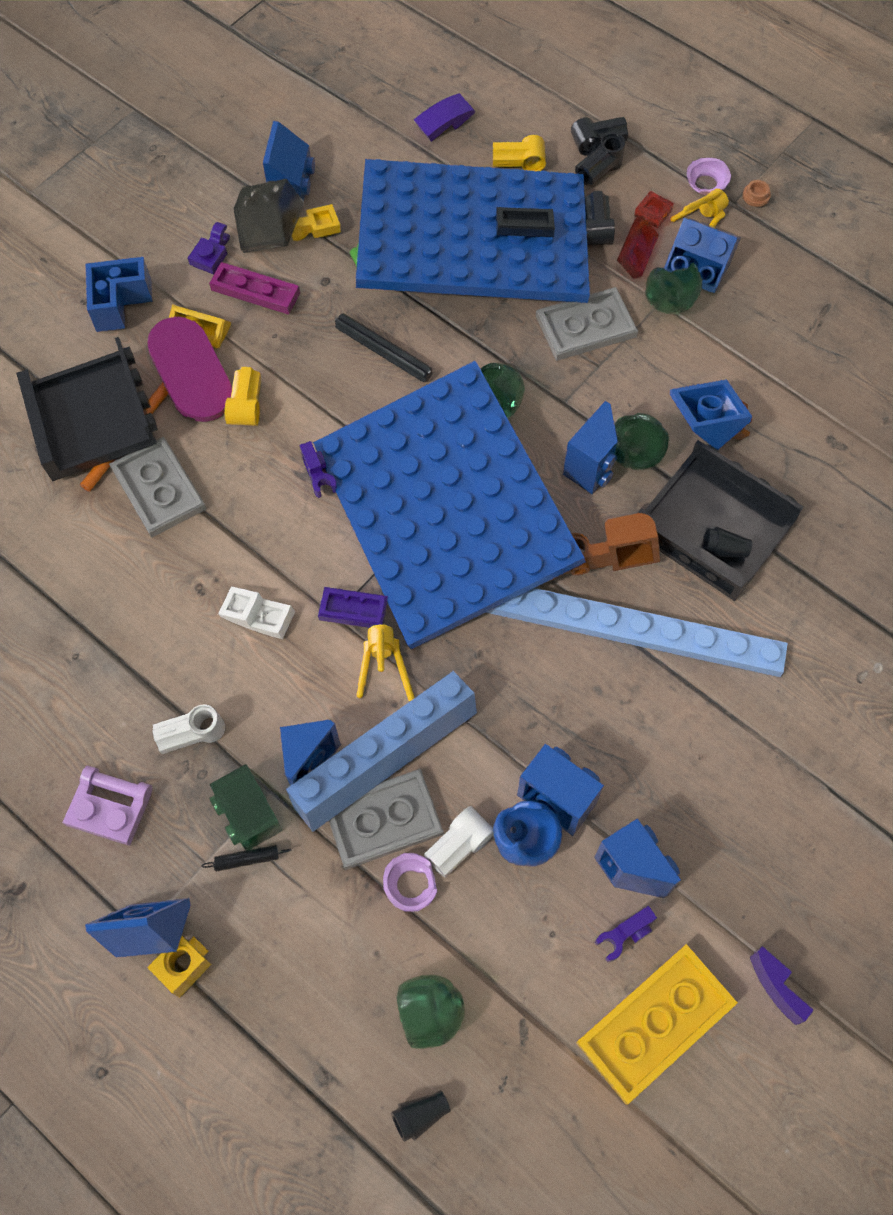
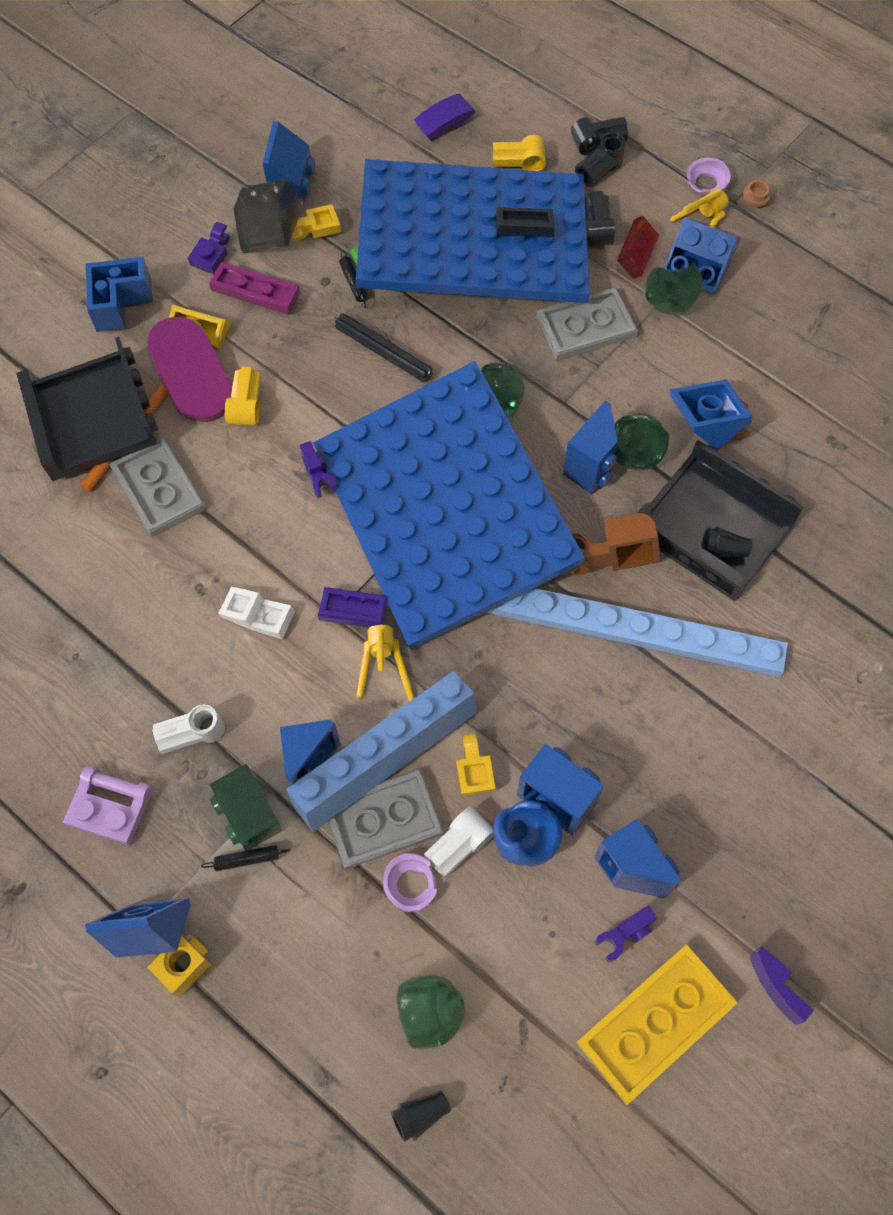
clear red plate [634,191,674,229] -> none
none -> black piece [339,250,368,308]
none -> yellow plate [456,734,496,797]

